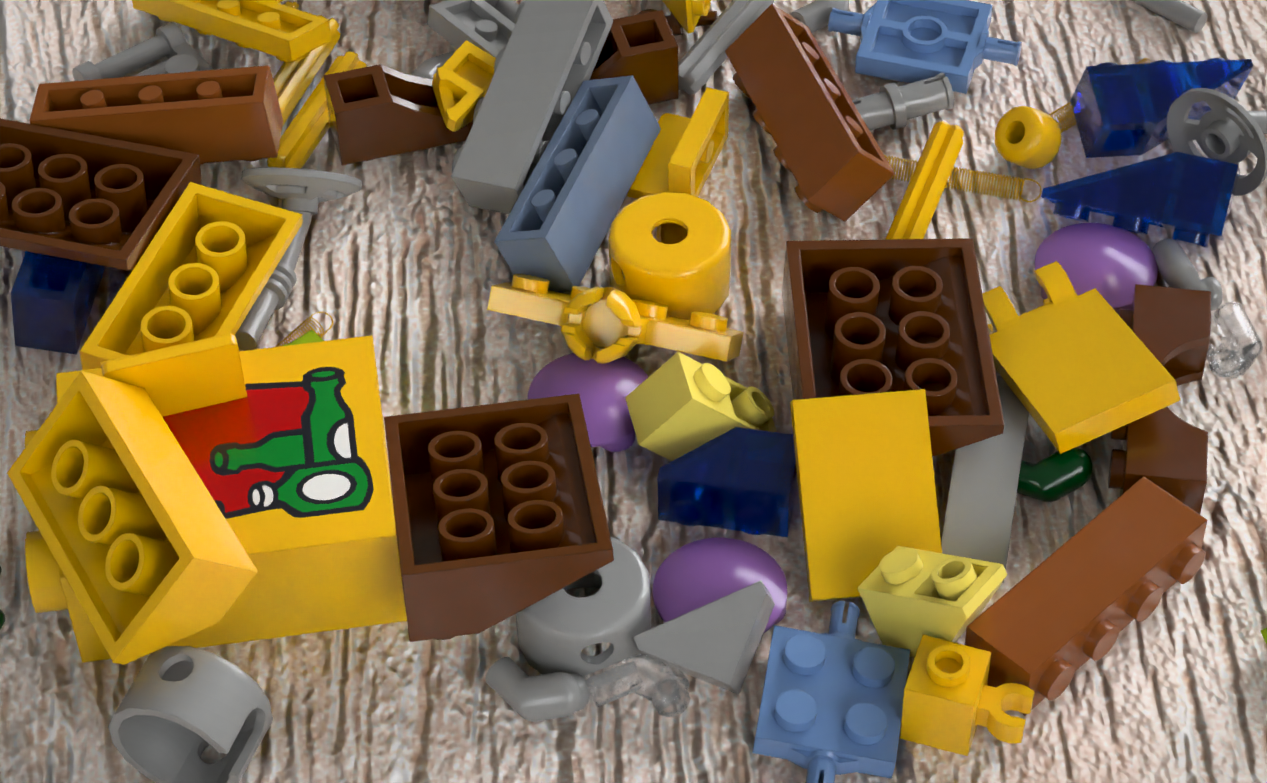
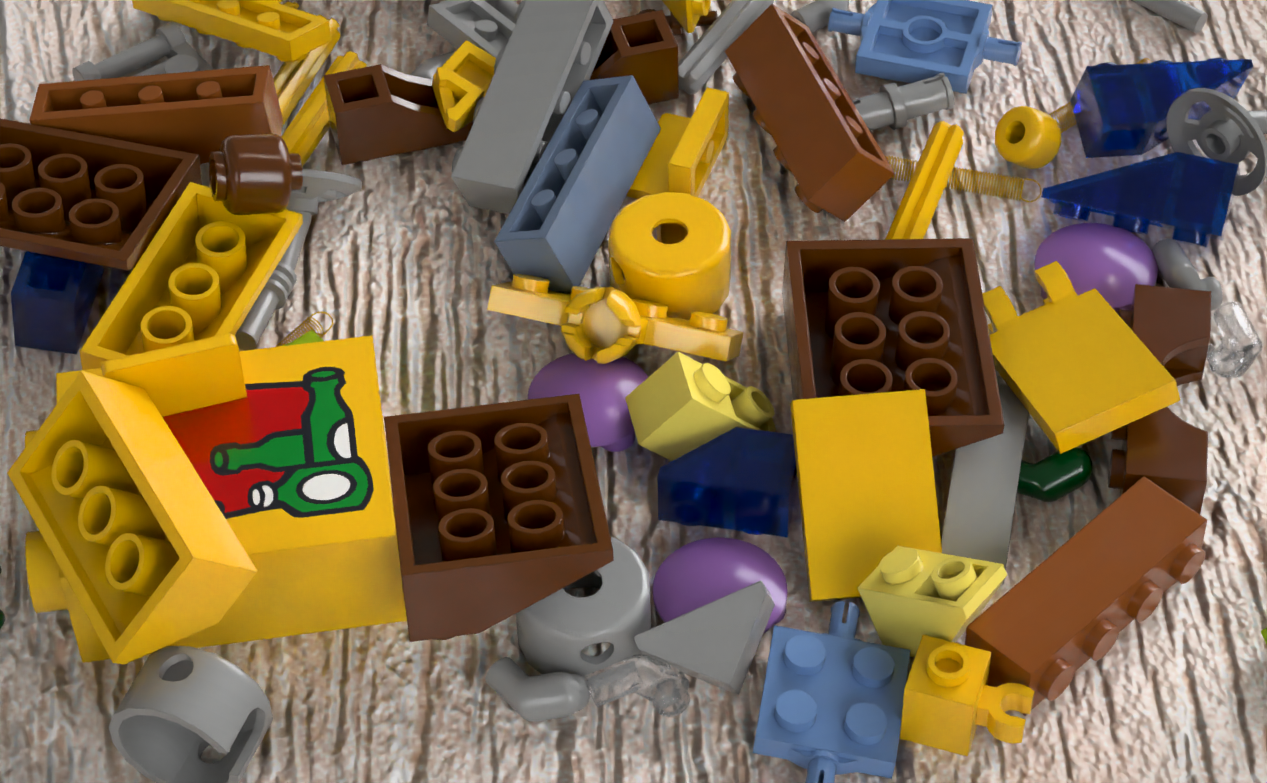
none -> reddish brown head [209,133,303,215]

